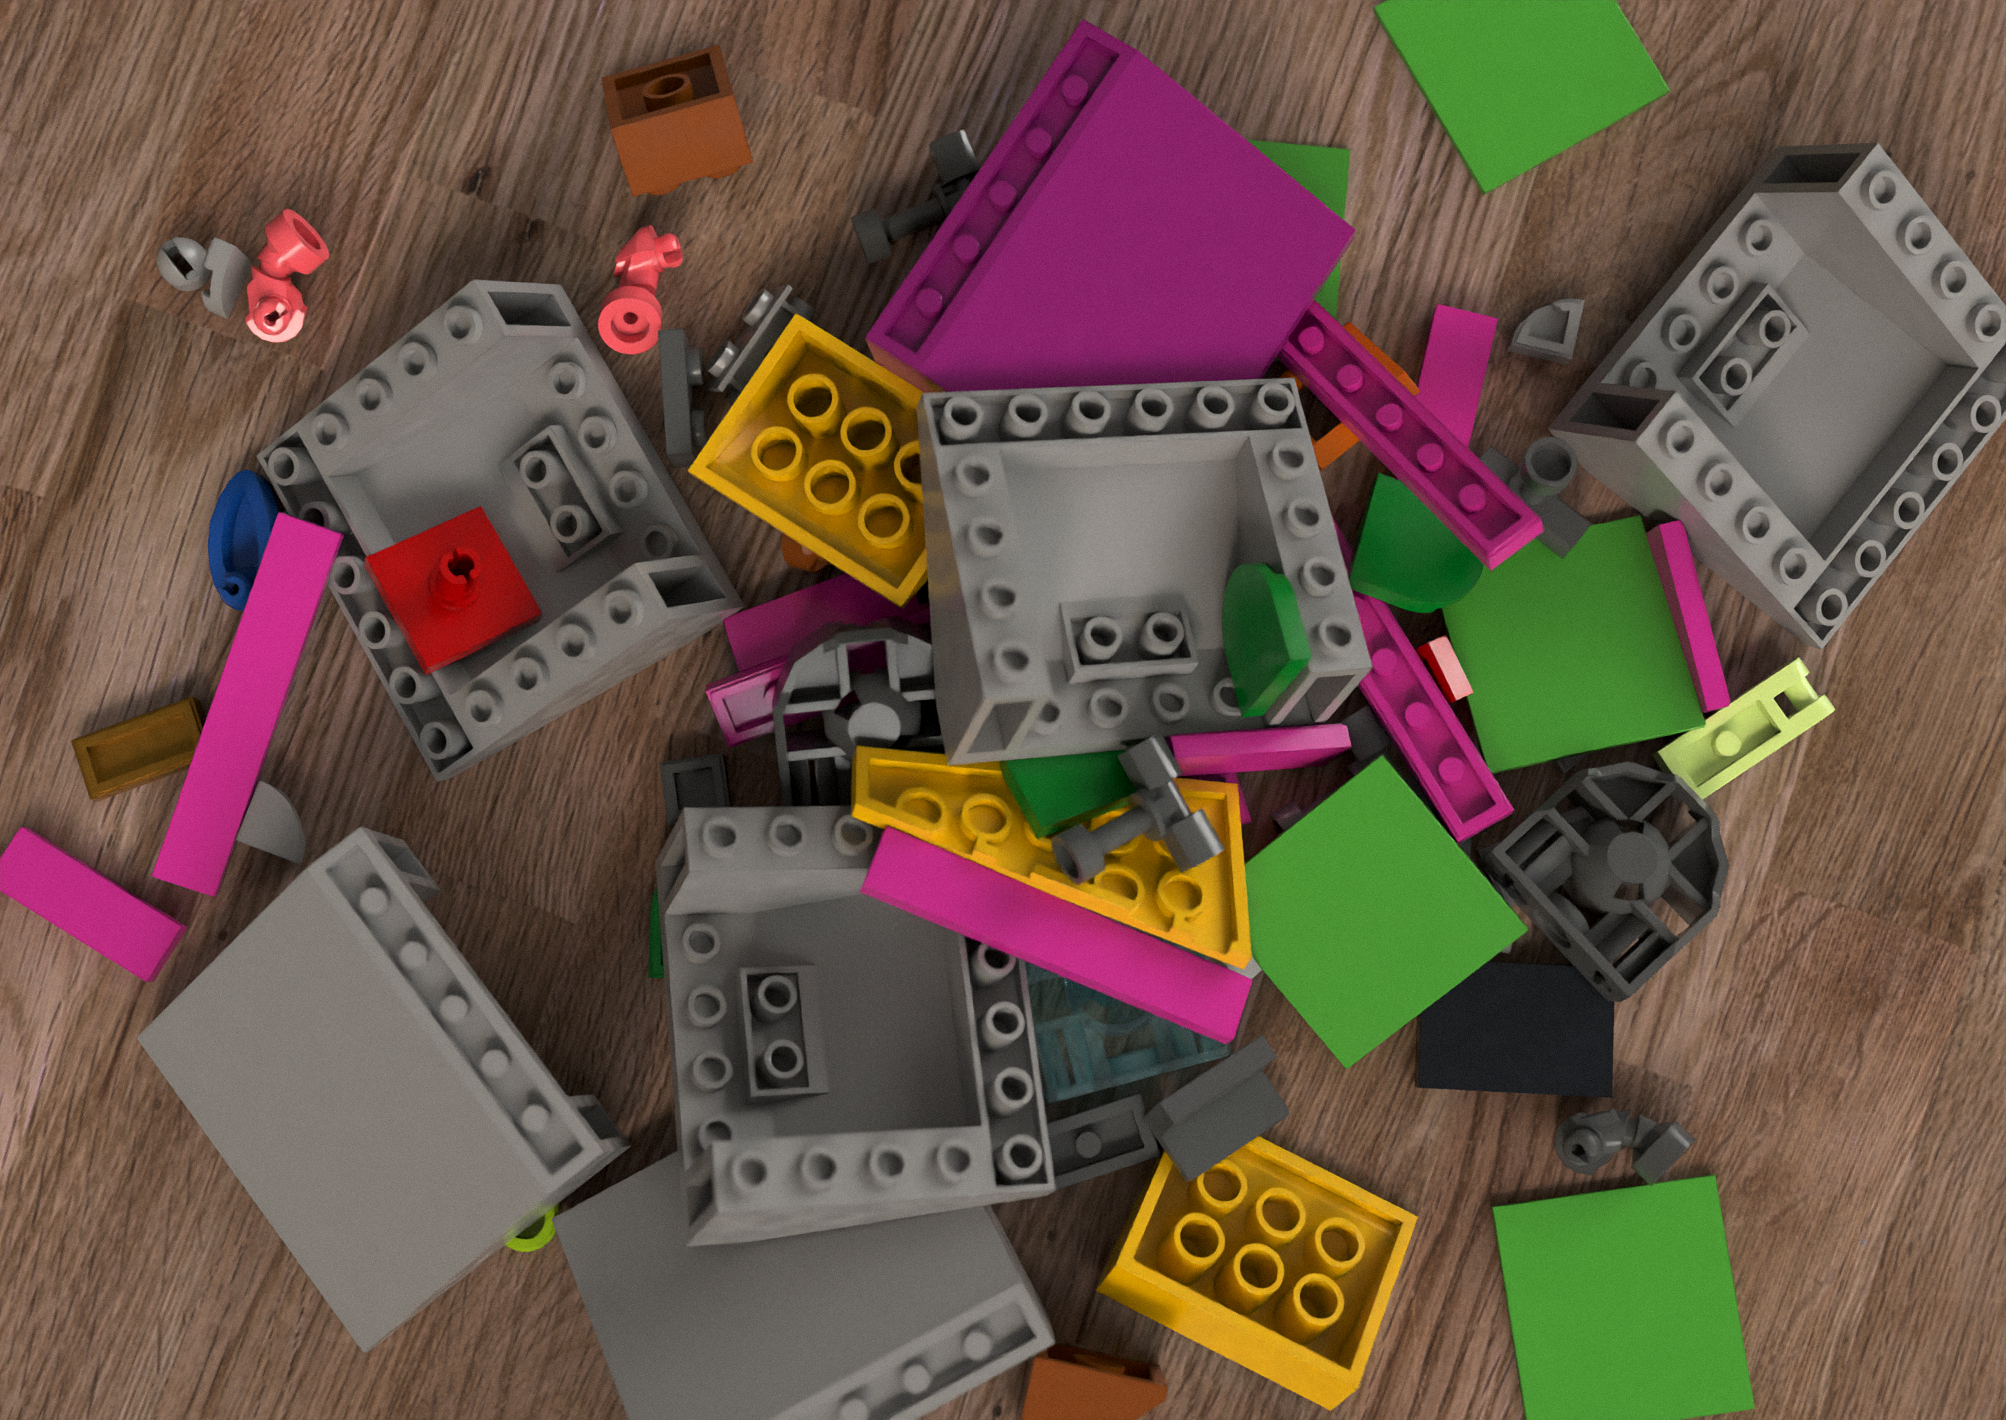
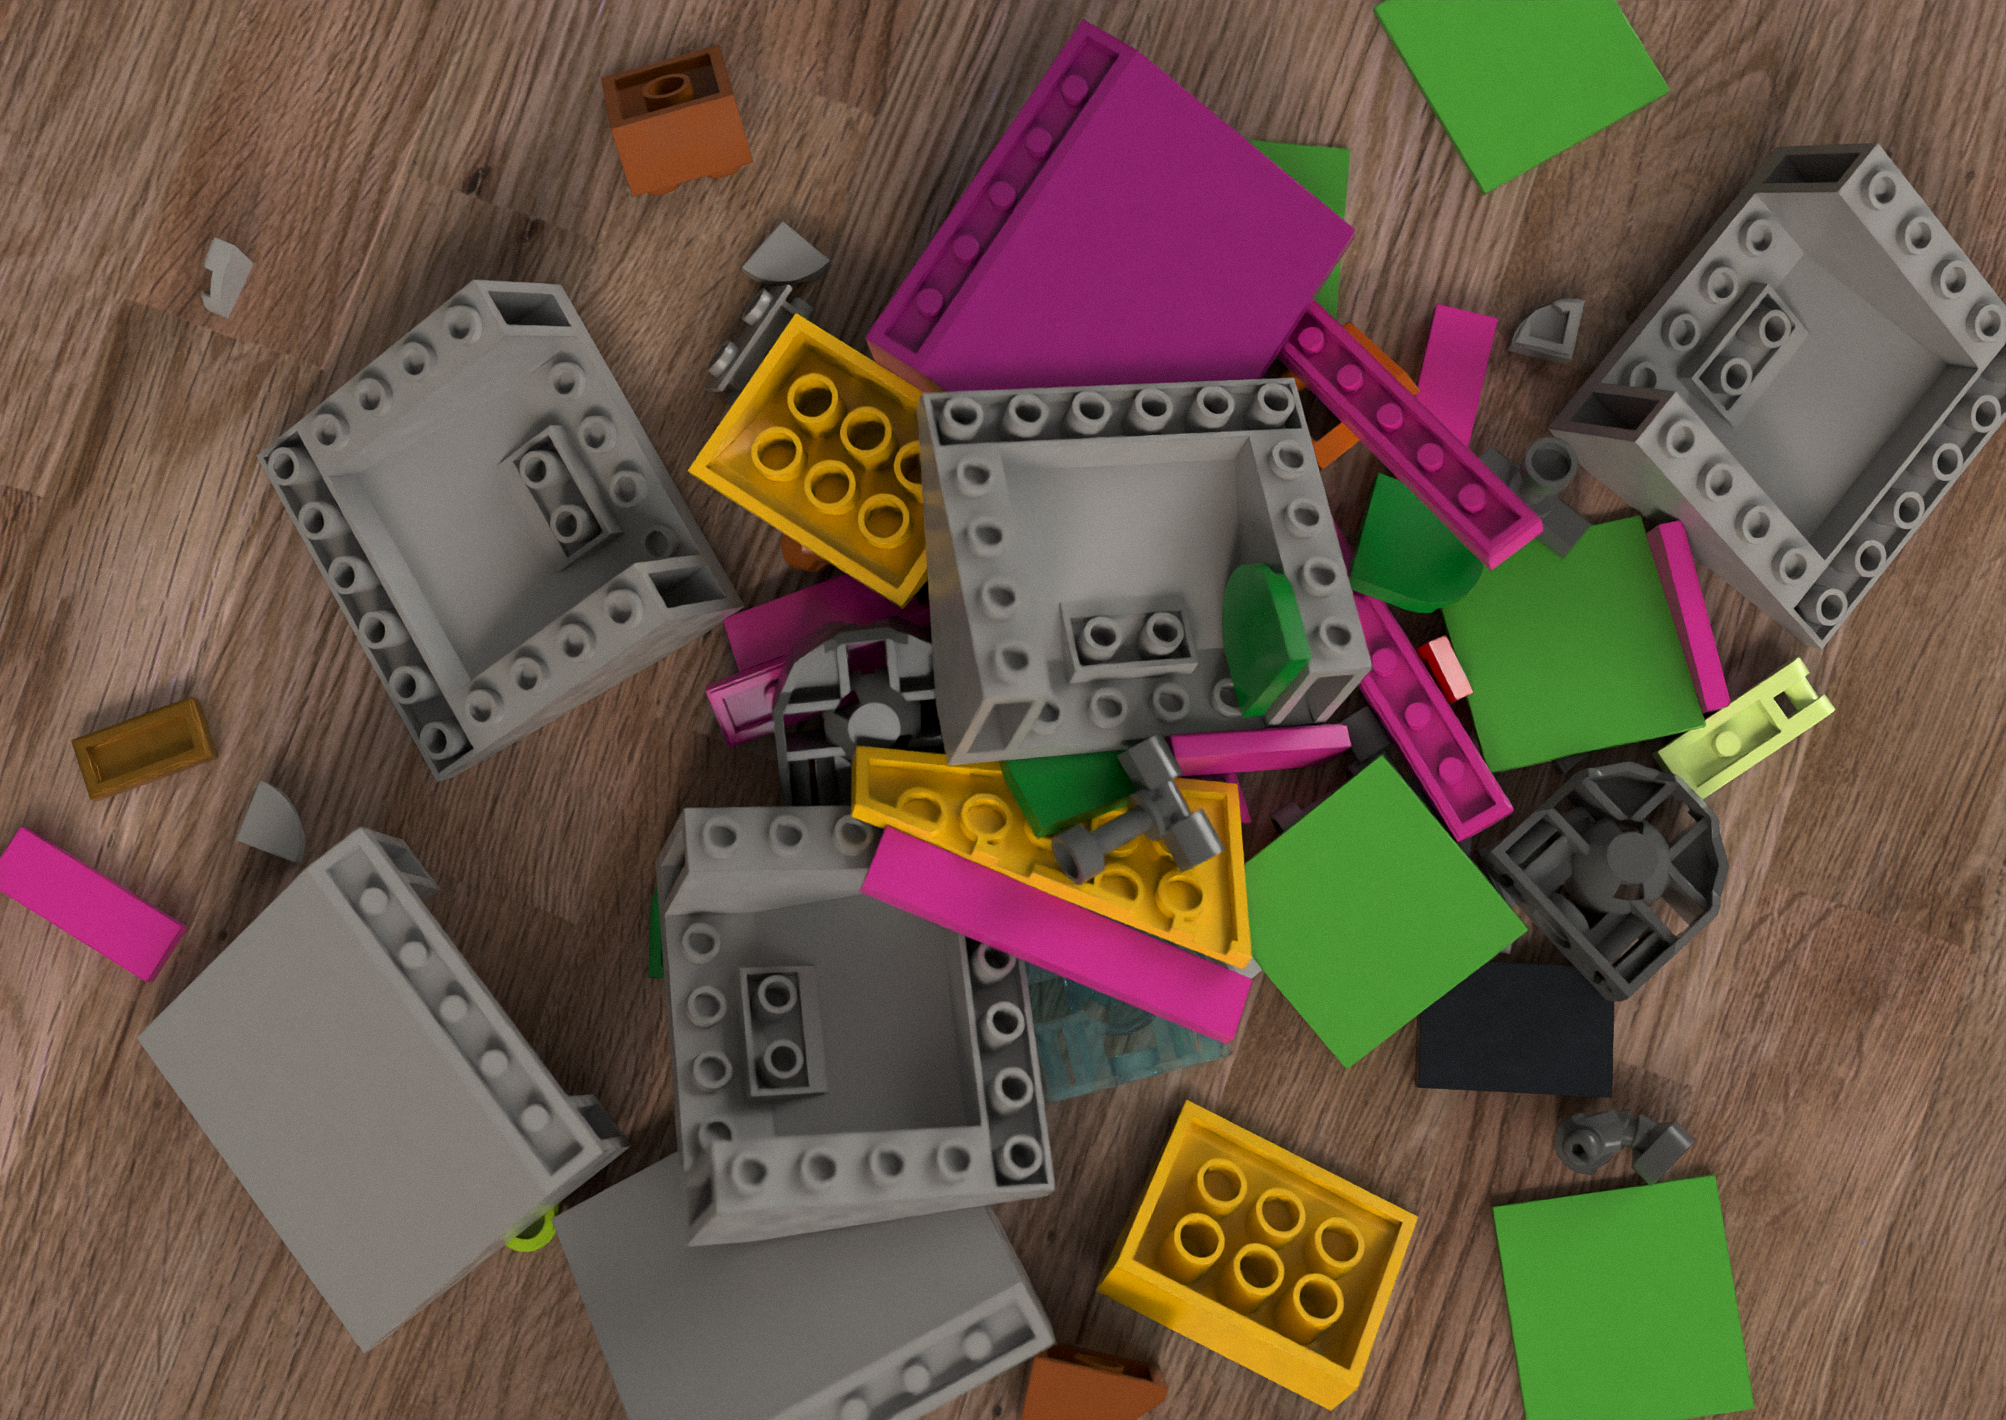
dark pink tile [152,512,344,897] -> none
light grey hinge [156,237,212,291] -> none
blue arm [208,469,279,611] -> none
coral arm [245,209,330,343] -> none
red tile [364,506,543,675] -> none
coral arm [598,225,684,354] -> none
dark grey plate [658,328,709,468] -> none
dark grey tile [659,753,732,827] -> none
dark grey bar [851,130,980,265] -> none
dark grey plate [1046,1092,1161,1191] -> none
dark grey panel [1143,1035,1289,1181] -> none
none -> light grey tile [742,221,831,286]

